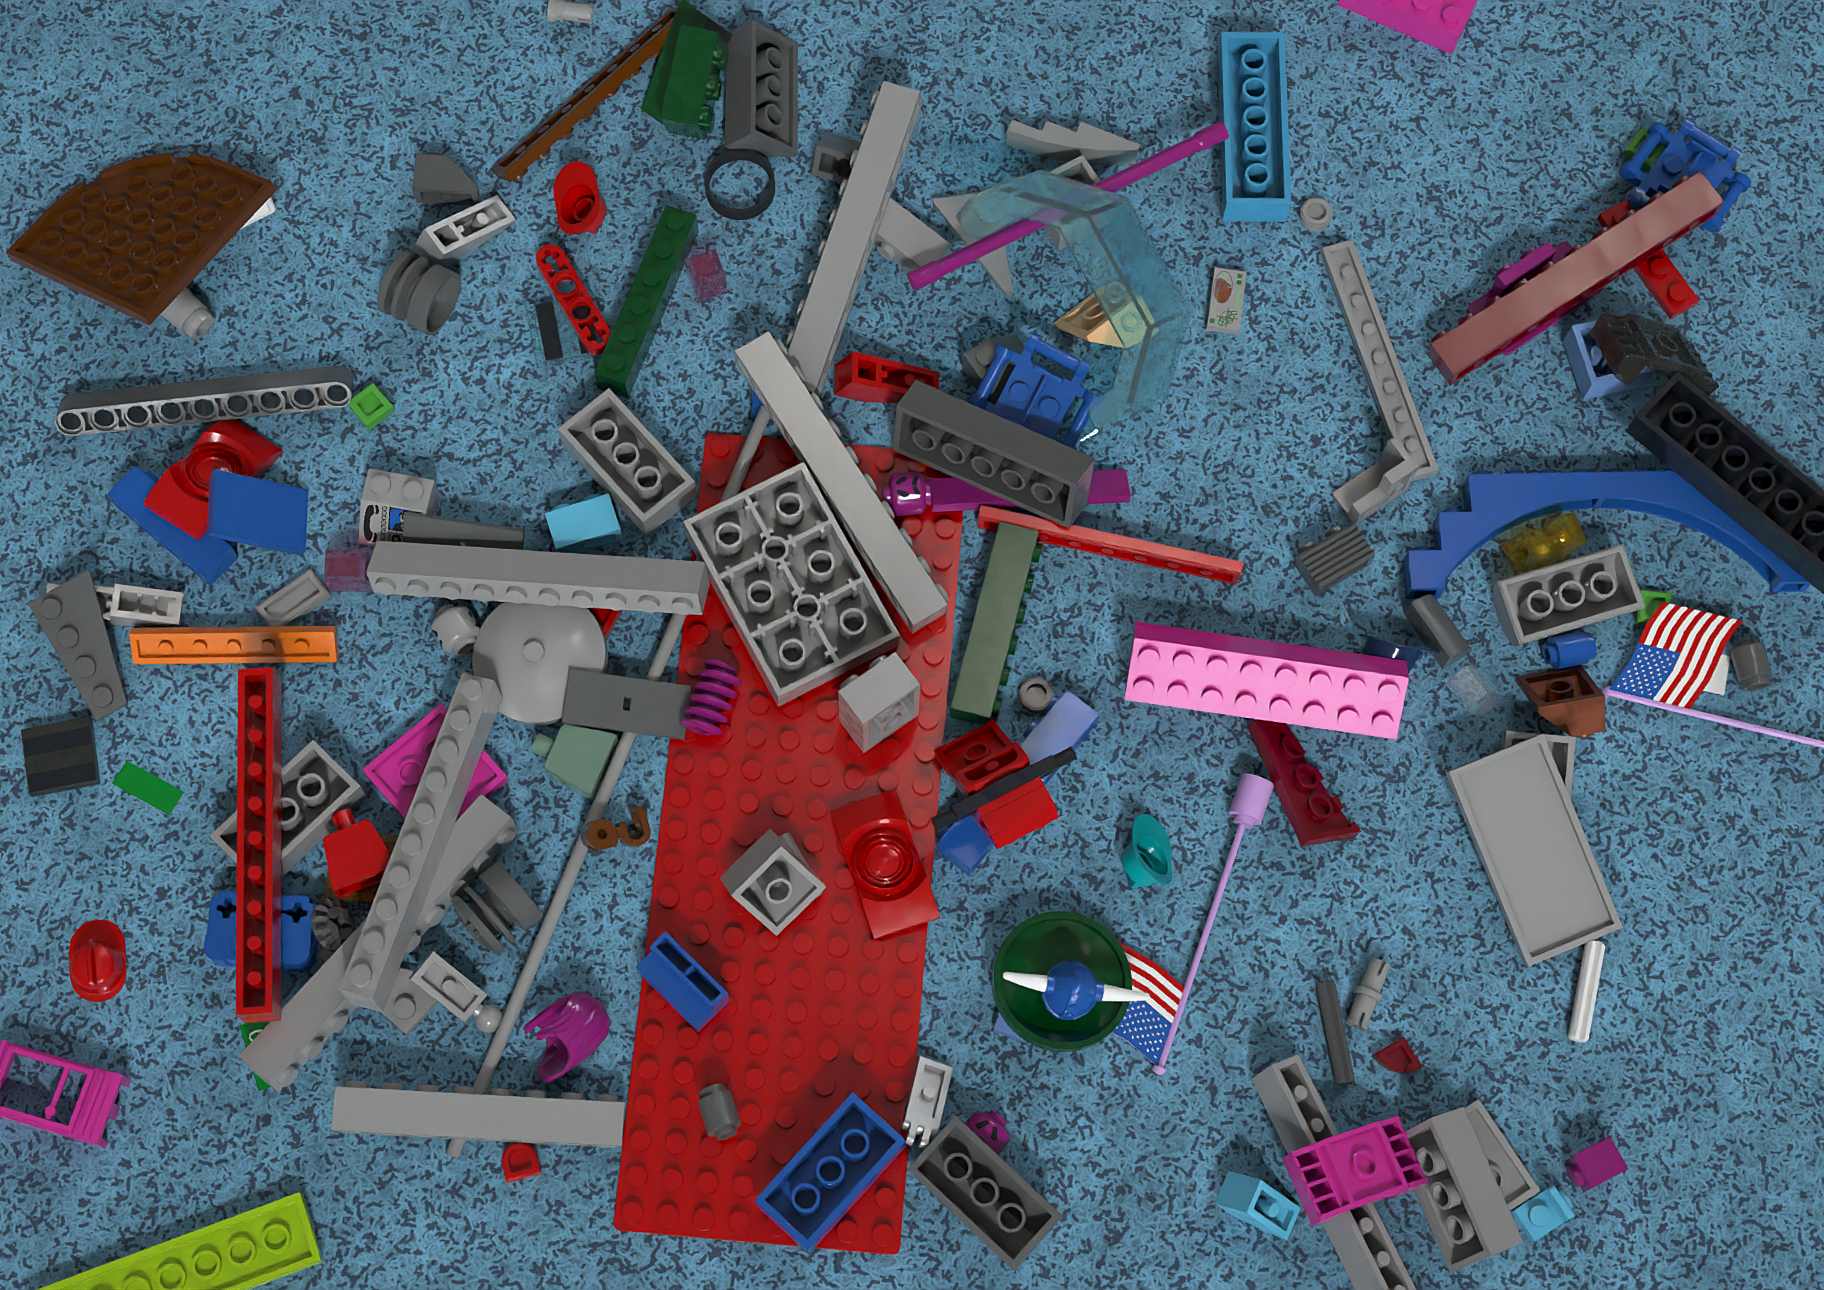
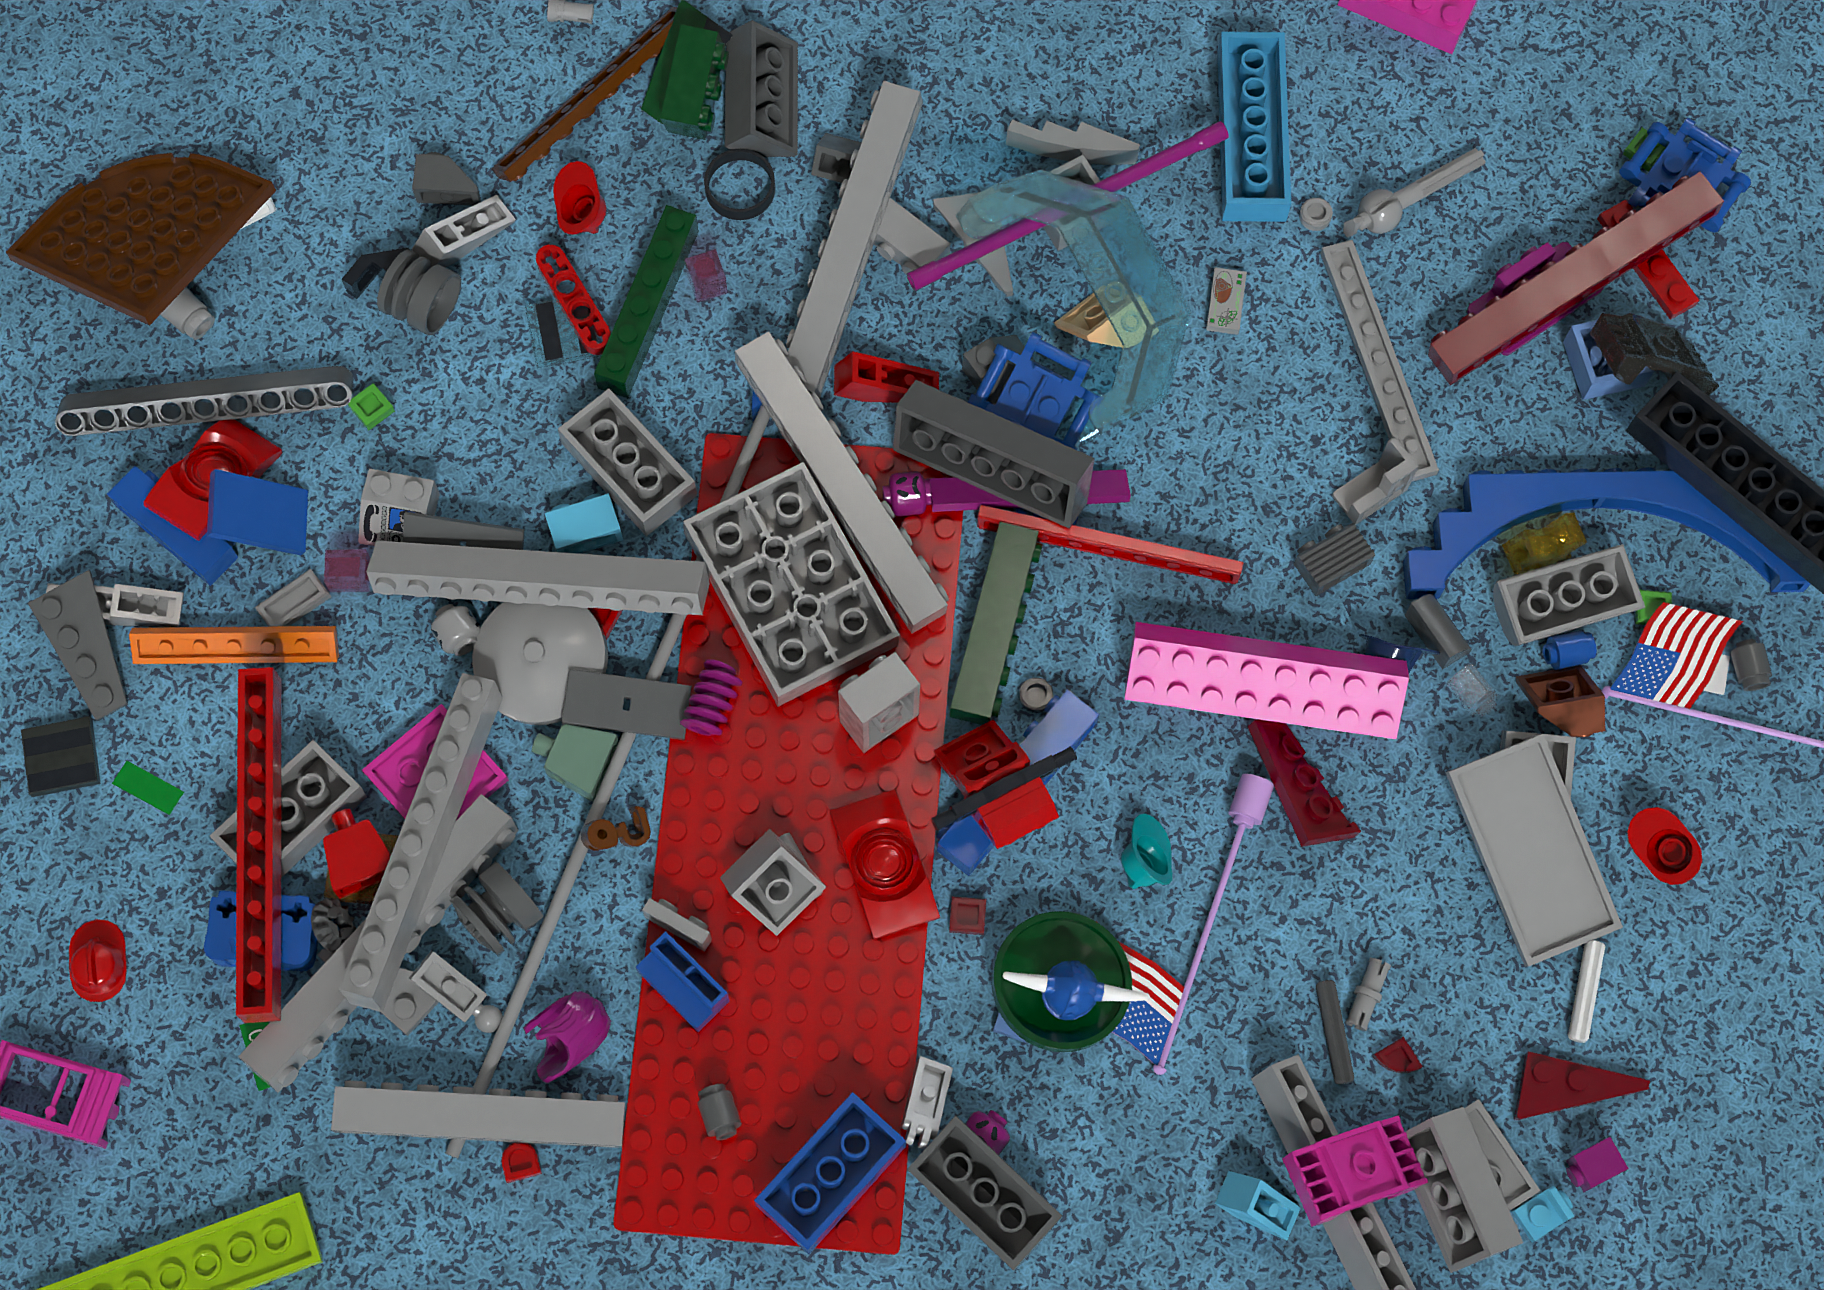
none -> black slope [342,248,410,299]
none -> light grey plate [642,898,712,952]
none -> dark red tile [949,896,986,935]
none -> light grey piece [1343,148,1486,237]
none -> dark red wing [1514,1051,1650,1121]
none -> red piece [1627,807,1702,885]

